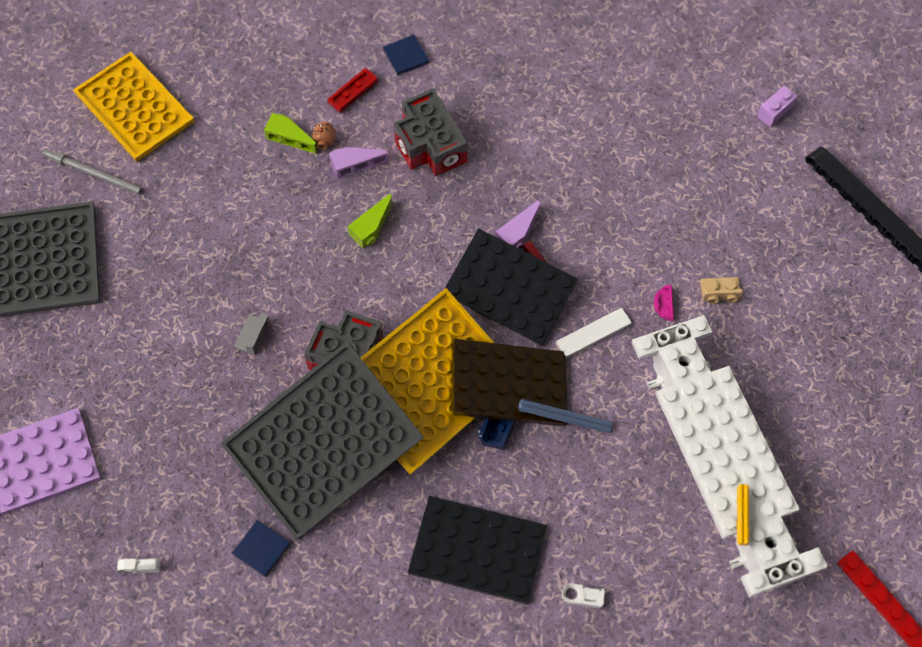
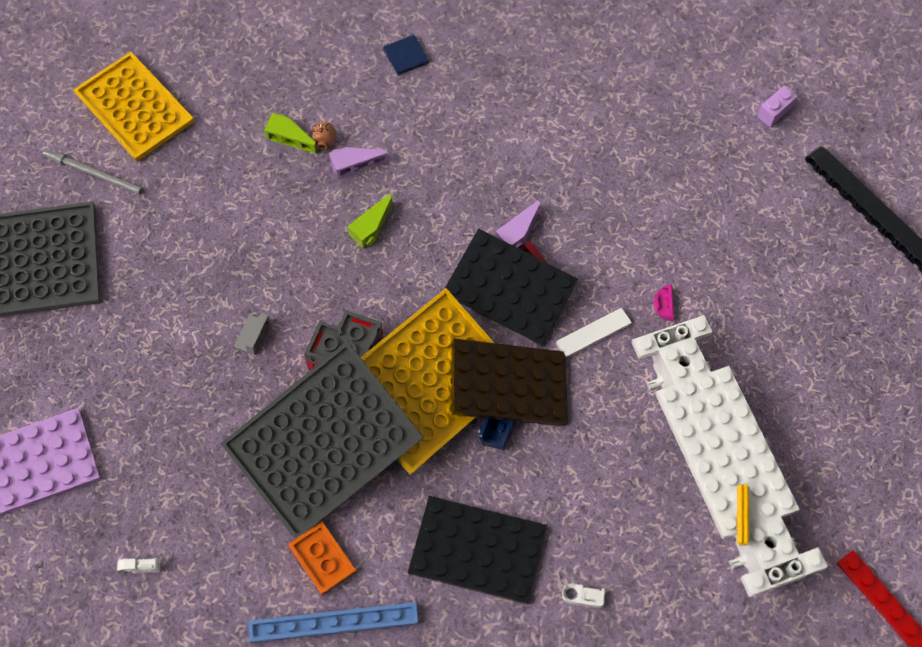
dark blue tile [232,520,290,577] -> none
red plate [327,68,378,113] -> none
dark grey piece [393,88,468,176] -> none
sand blue axle [518,399,613,433] -> none
tan bracket [700,277,743,304] -> none
none -> medium blue plate [248,602,418,644]
none -> orange plate [288,522,357,596]

